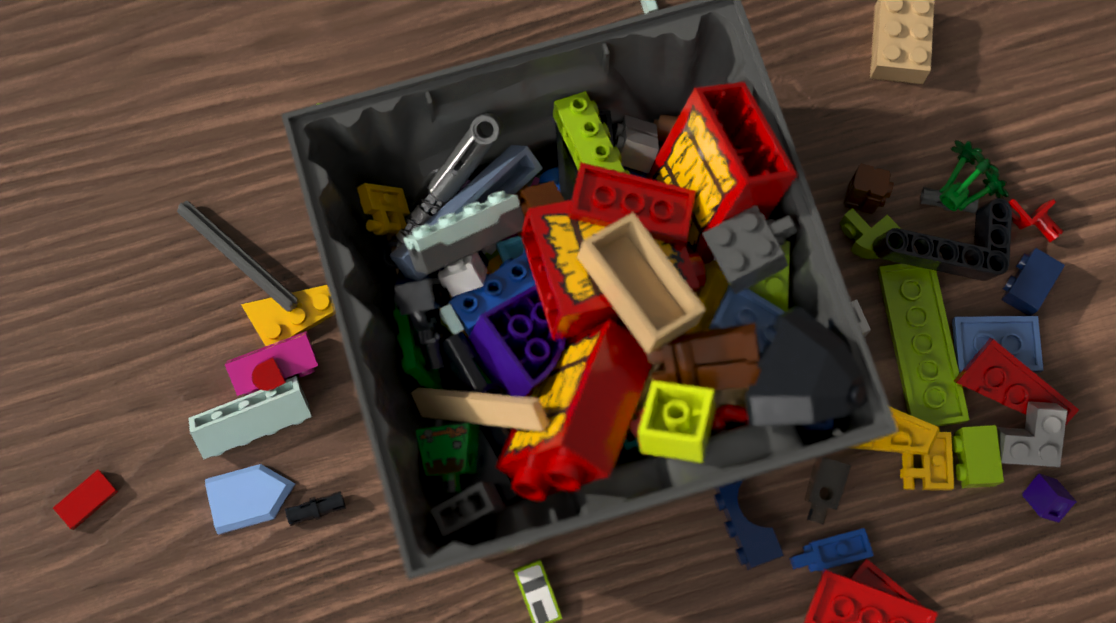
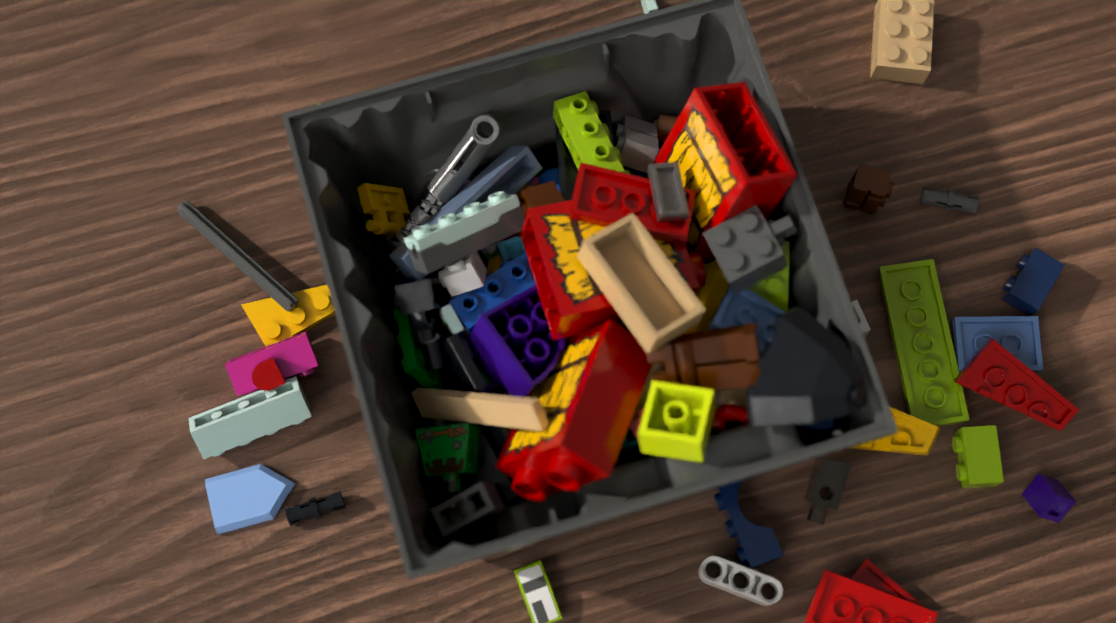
red tile [53,469,119,530] -> none
blue hinge [789,528,874,572] -> none
lime brick [839,208,901,259] -> none
black beam [873,198,1012,281] -> none
yellow plate [900,432,954,491] -> none
plant [939,140,1009,211] -> none
light grey brick [996,401,1067,467] -> none
red bracket [1007,199,1064,242] -> none
none -> flat silver tile [647,162,689,222]
none -> white beam [698,556,783,606]

